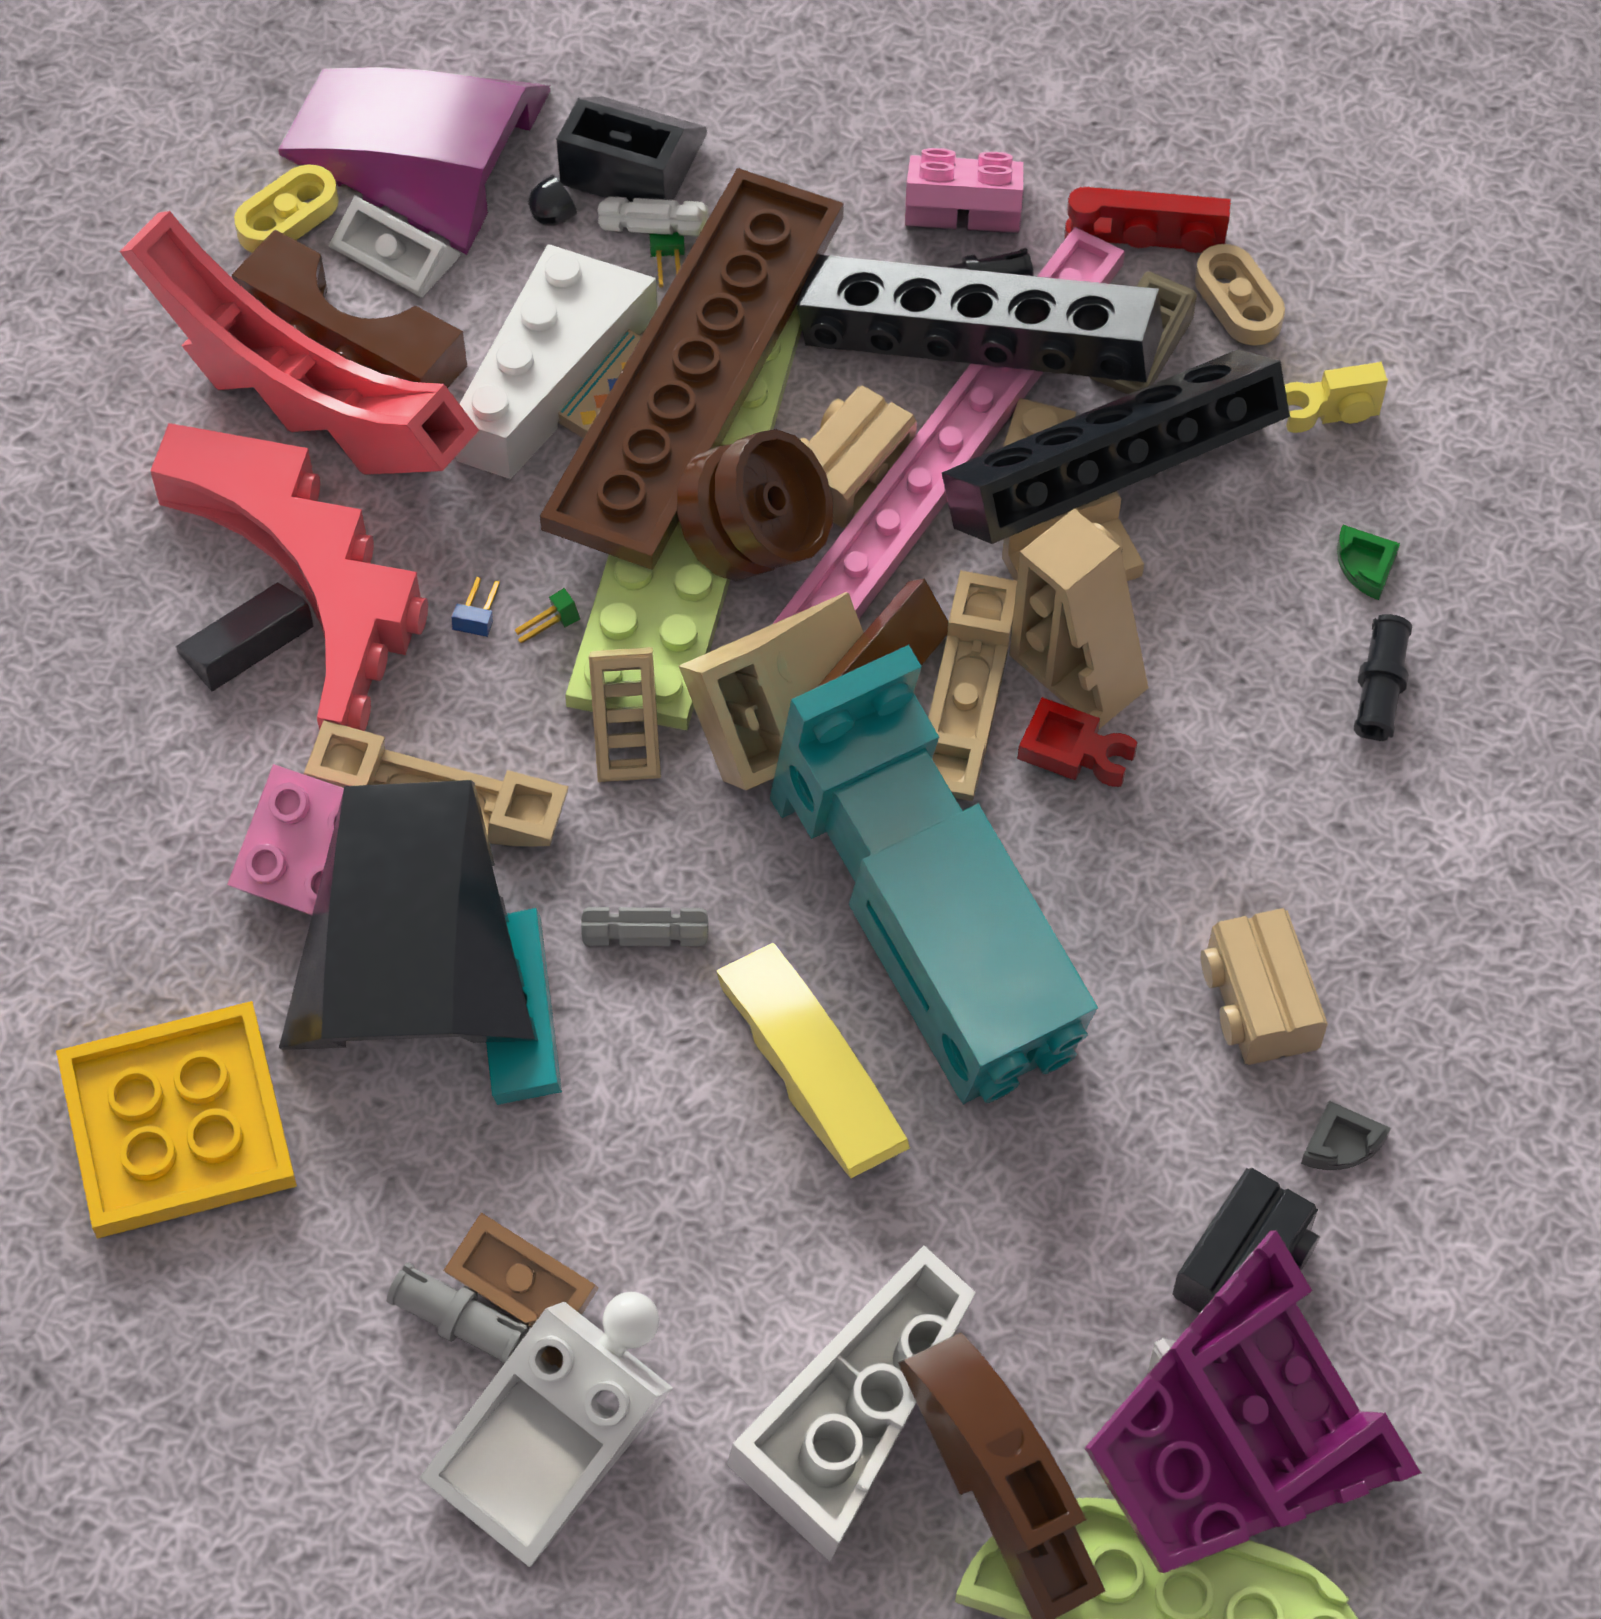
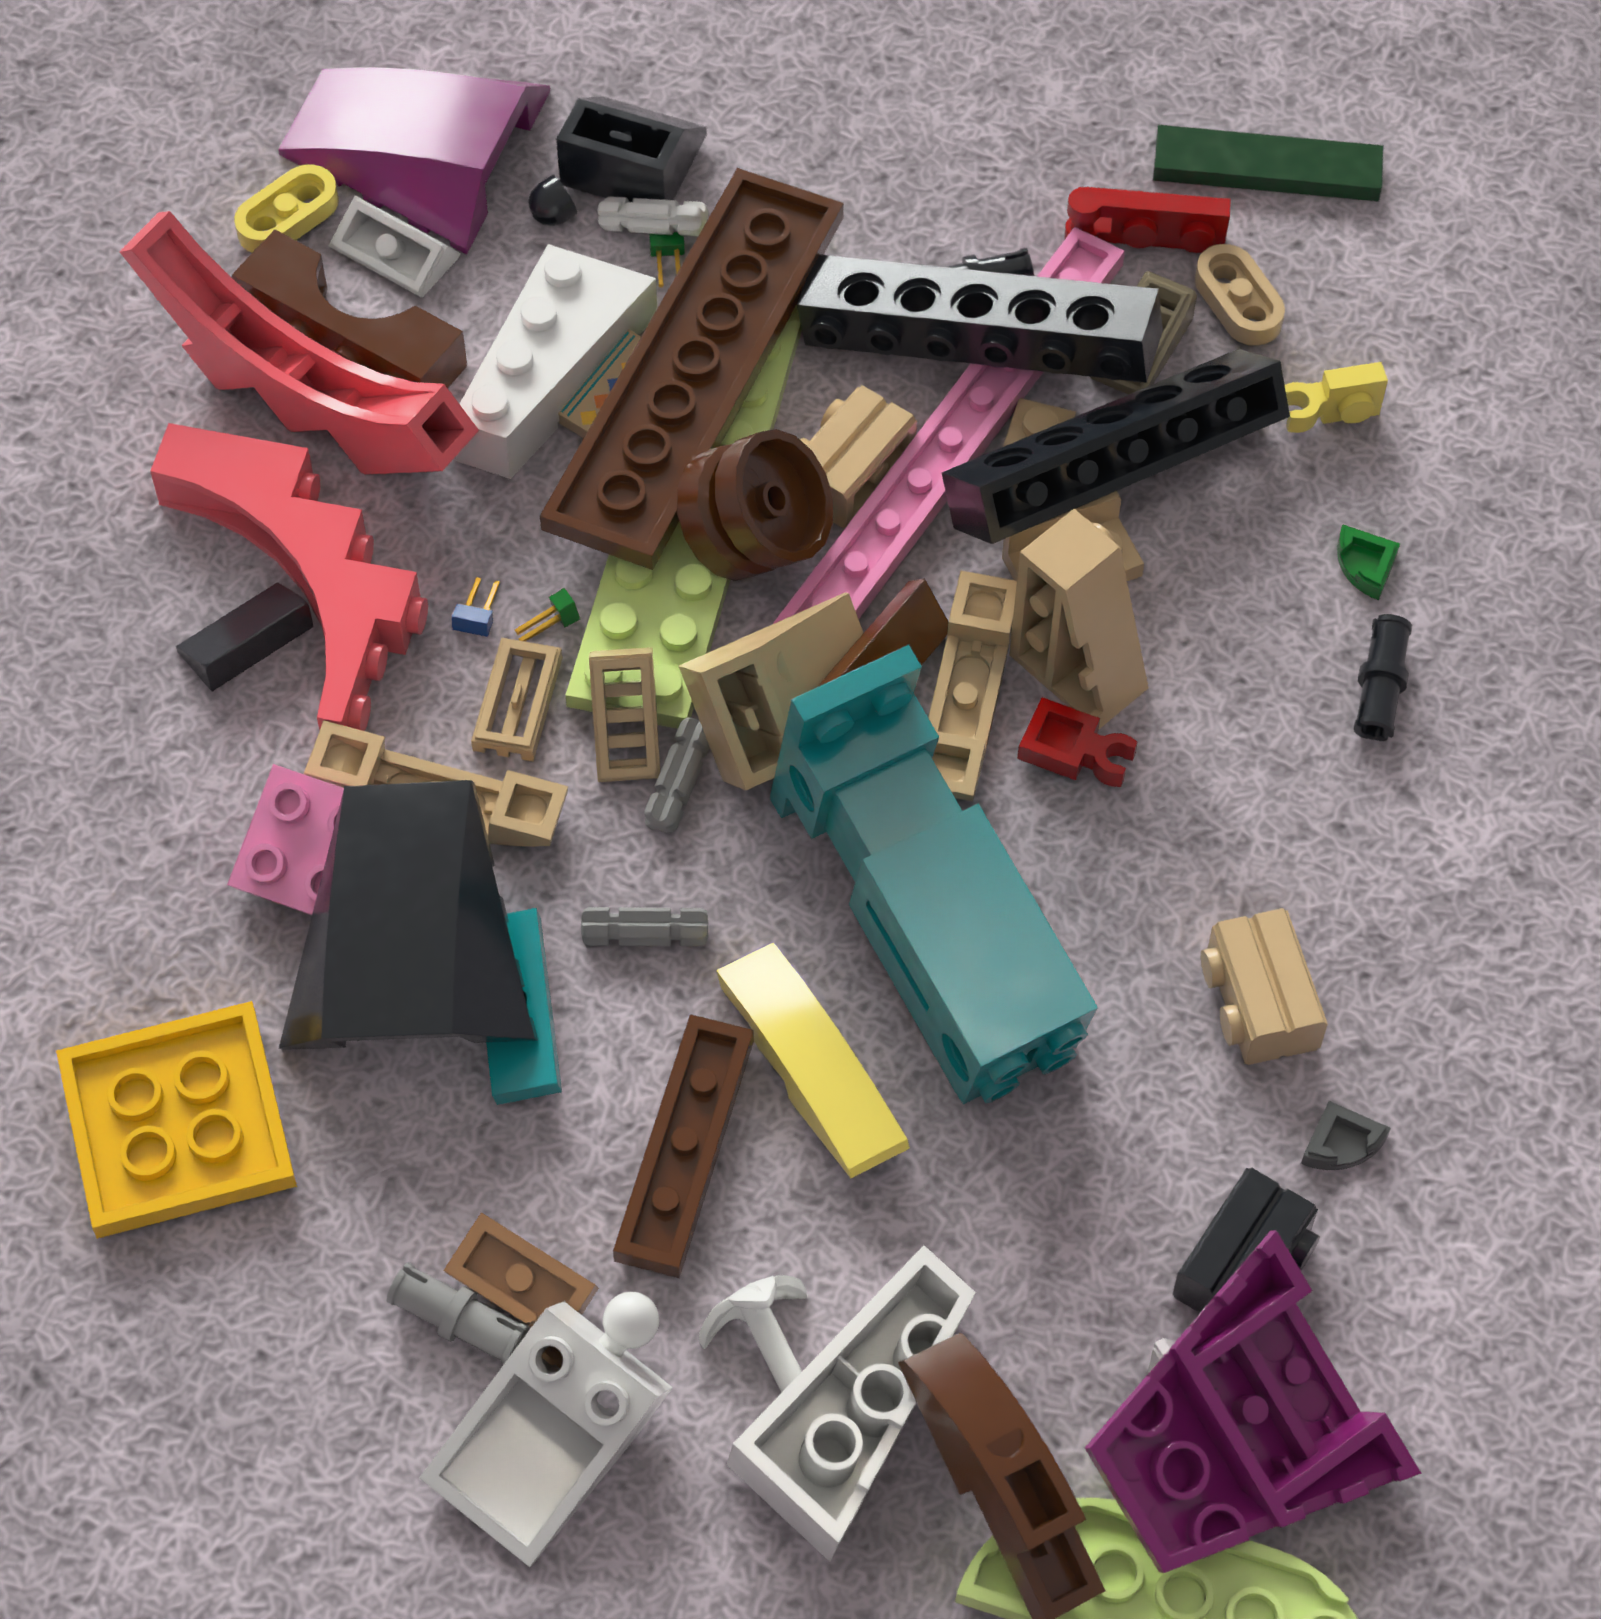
bright pink plate [905,148,1023,233] -> none
none -> tan tile [471,637,562,762]
none -> reddish brown plate [613,1014,754,1279]
none -> light grey axle [644,717,710,833]
none -> white plant [699,1275,808,1393]
none -> dark green tile [1153,124,1384,202]

